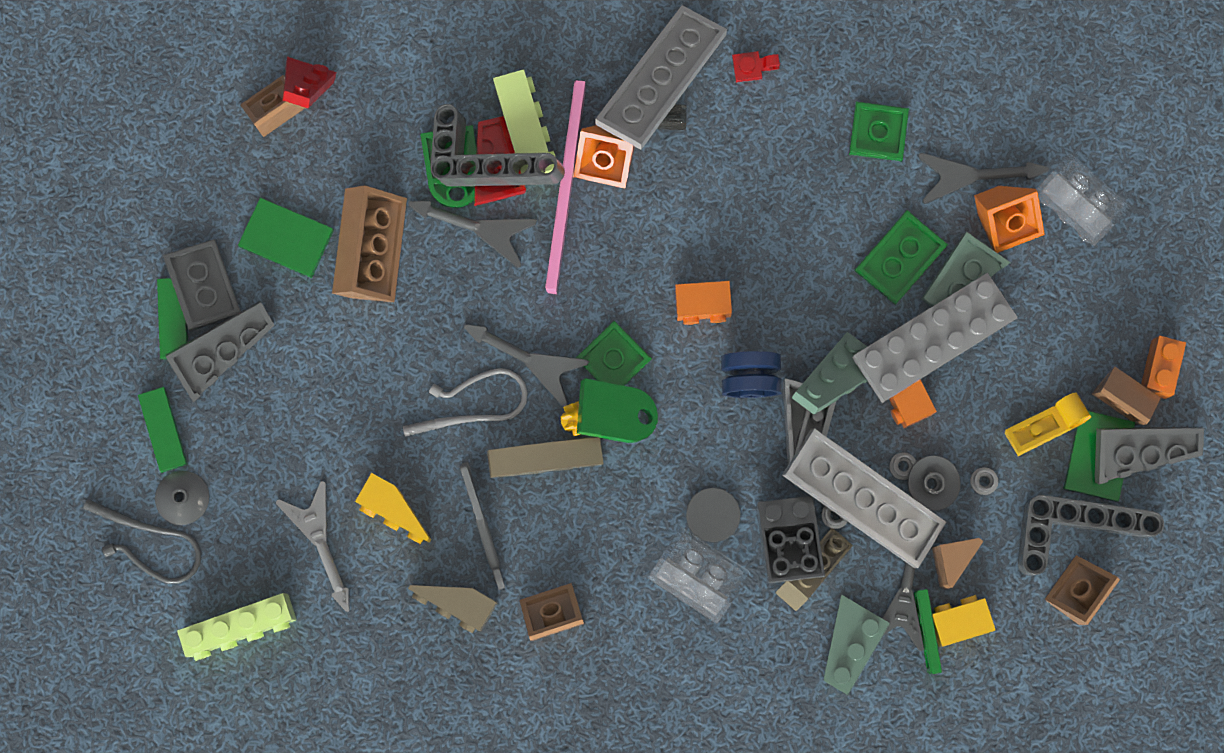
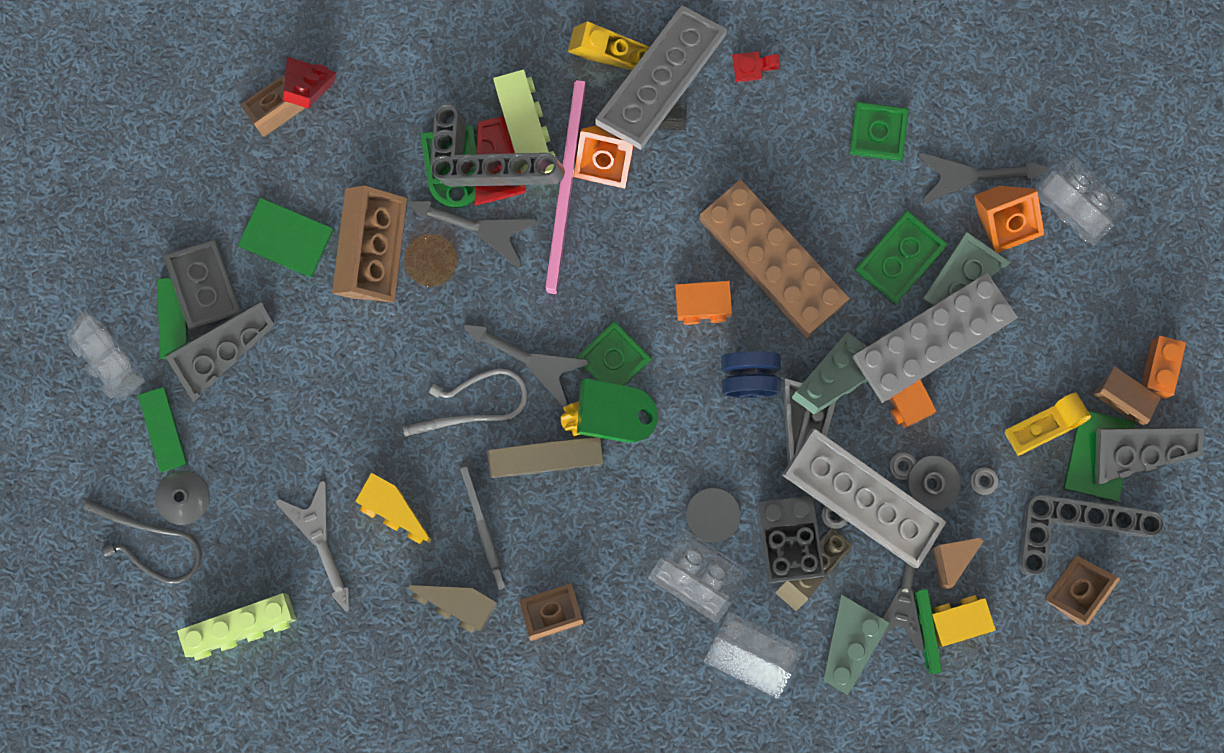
none -> clear slope [67,310,147,401]
none -> clear orange tile [404,234,458,287]
none -> yellow slope [567,21,650,70]
none -> medium nougat brick [699,179,850,339]
none -> clear slope [703,611,804,699]

